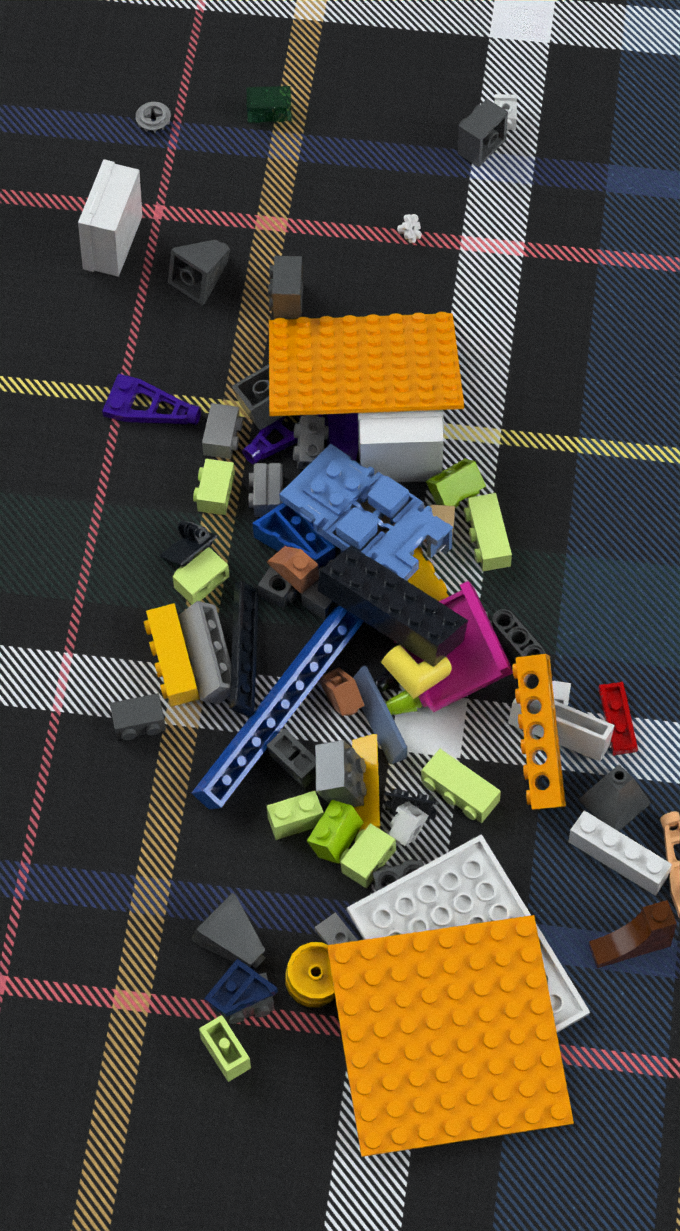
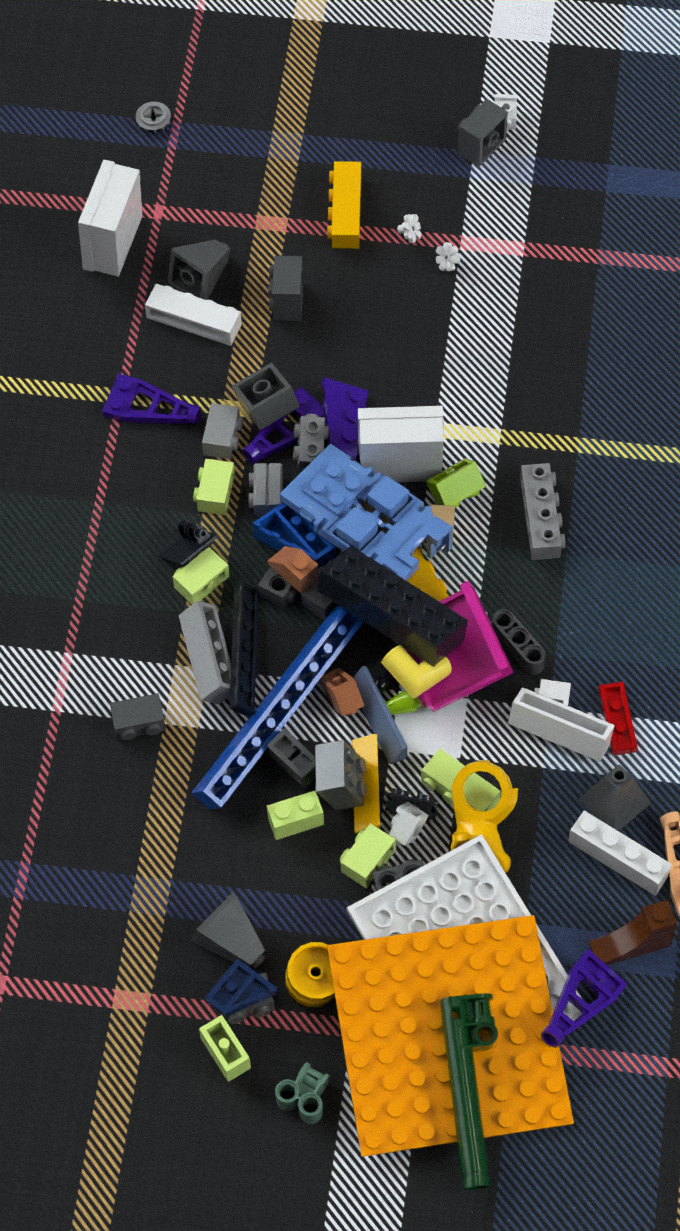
yellow brick [144,603,200,707] -> none
clear green brick [247,86,292,123] -> none
light orange baseplate [269,312,464,416] -> none
lime brick [307,800,364,864] -> none
light grey plate [315,912,358,945] -> none
yellowish green brick [464,493,512,571] -> none
light orange brick [512,654,566,810] -> none
none -> white brick [145,284,242,346]
none -> sand green piece [275,1062,330,1124]
none -> yellow brick [327,162,361,249]
none -> white plant [436,242,460,271]
none -> dark green piece [440,993,498,1190]
none -> yellow animal [451,760,518,873]
none -> light grey brick [520,463,565,560]
none -> dark purple plate [541,949,627,1048]

